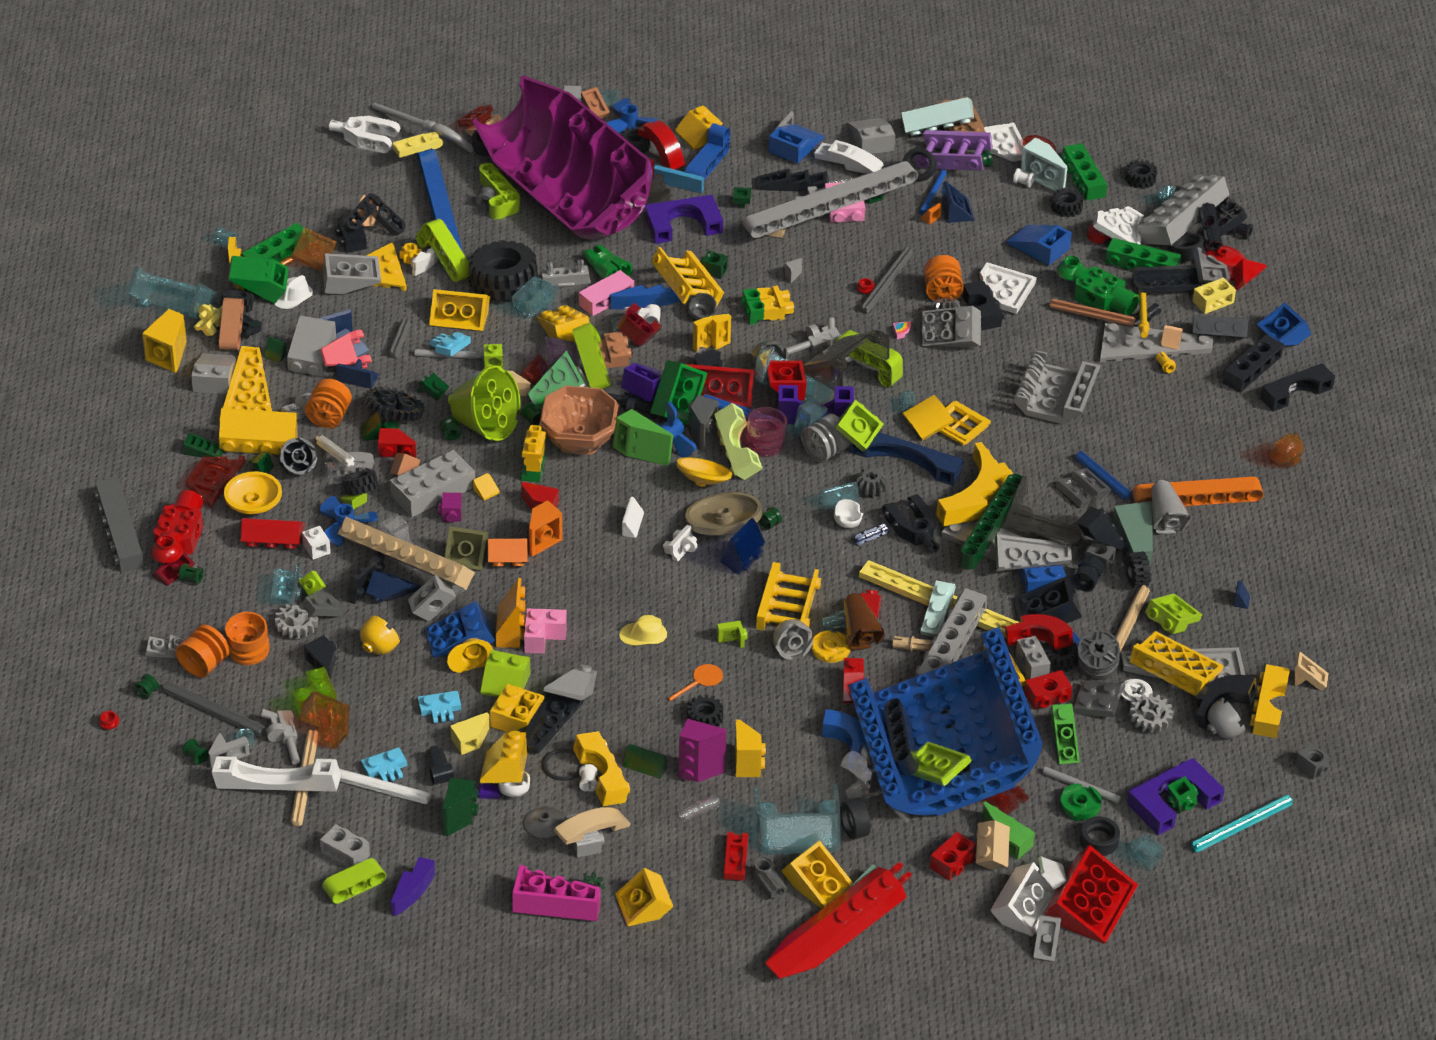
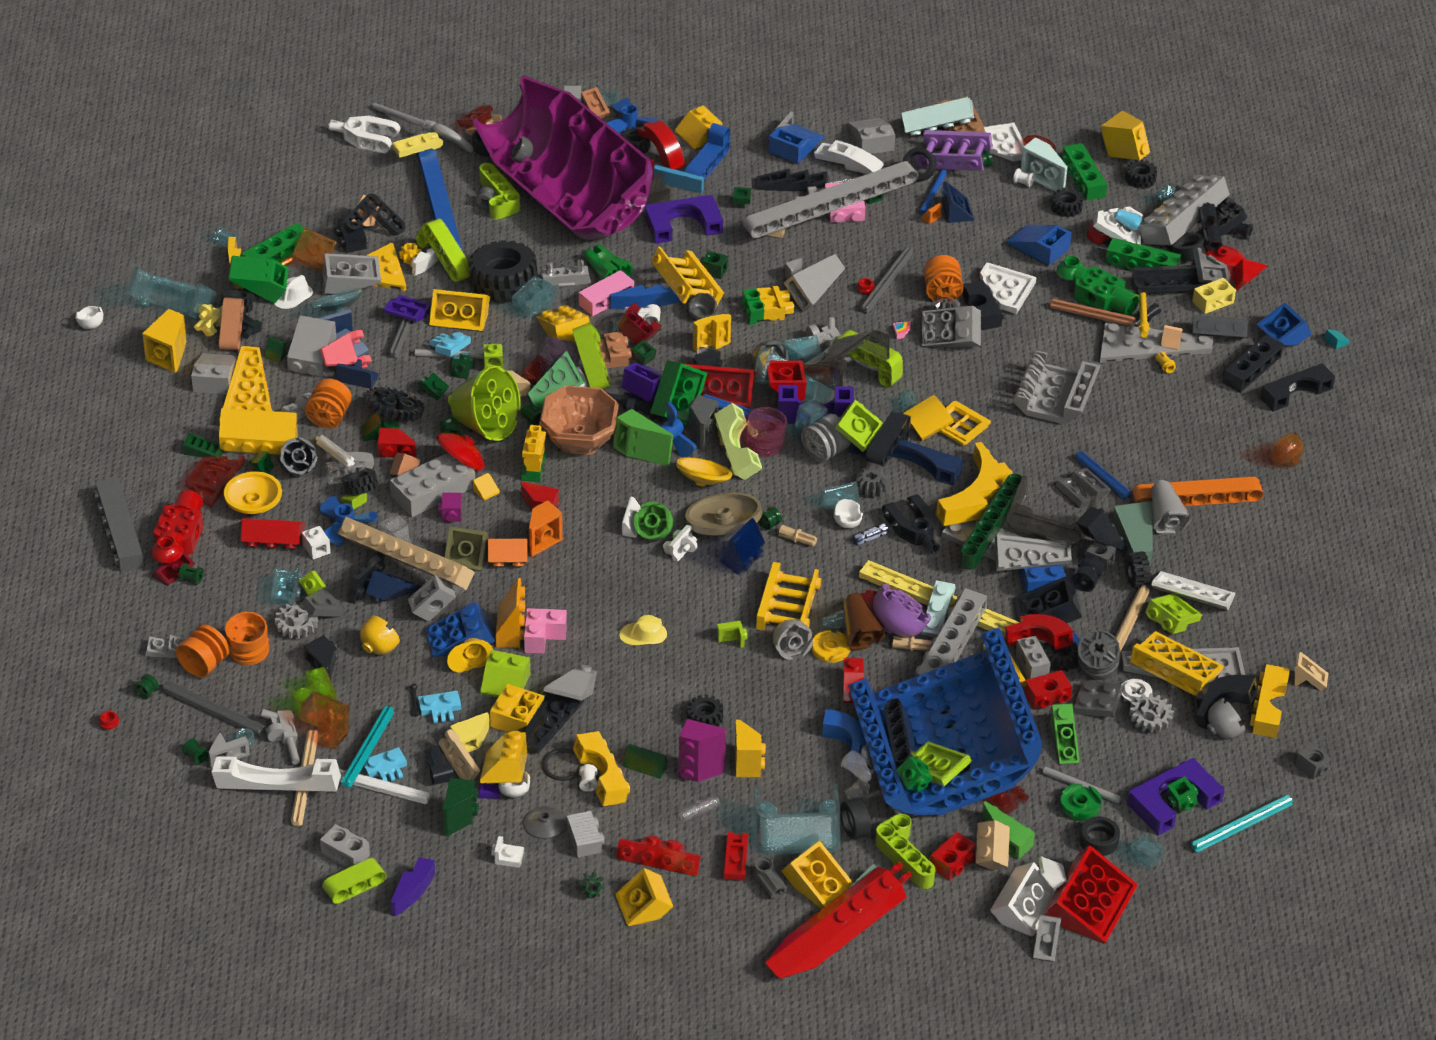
dark pink wedge [513,865,601,921] -> none
tan slope [554,807,631,845] -> none
orange piece [668,664,723,701] -> none
dark blue slope [1233,580,1250,609] -> none
none -> white hair [75,306,103,329]
none -> clear light blue dish [310,288,363,313]
none -> teal axle [341,706,394,788]
none -> dark purple slope [383,295,432,322]
none -> black hinge [410,683,421,717]
none -> red dish [436,433,485,471]
none -> tan hinge [439,729,480,780]
none -> dark green bracket [450,353,476,379]
none -> white bracket [492,836,524,868]
none -> dark grey hair [511,136,533,163]
none -> red bracket [616,835,701,876]
none -> dark green slope [631,340,657,365]
none -> bright green cylinder [634,502,673,540]
none -> tan axle [779,525,817,547]
none -> clear light blue slope [781,335,822,365]
none -> light grey slope [784,254,845,313]
none -> black beam [865,411,911,467]
none -> medium lavender cylinder [872,584,931,637]
none -> lime beam [875,814,935,889]
none -> green brick [896,757,933,792]
none -> yellow slope [1101,111,1150,160]
none -> medium azure cone [1114,209,1142,230]
none -> white slope [1152,571,1235,610]
none -> teal slope [1325,329,1350,349]

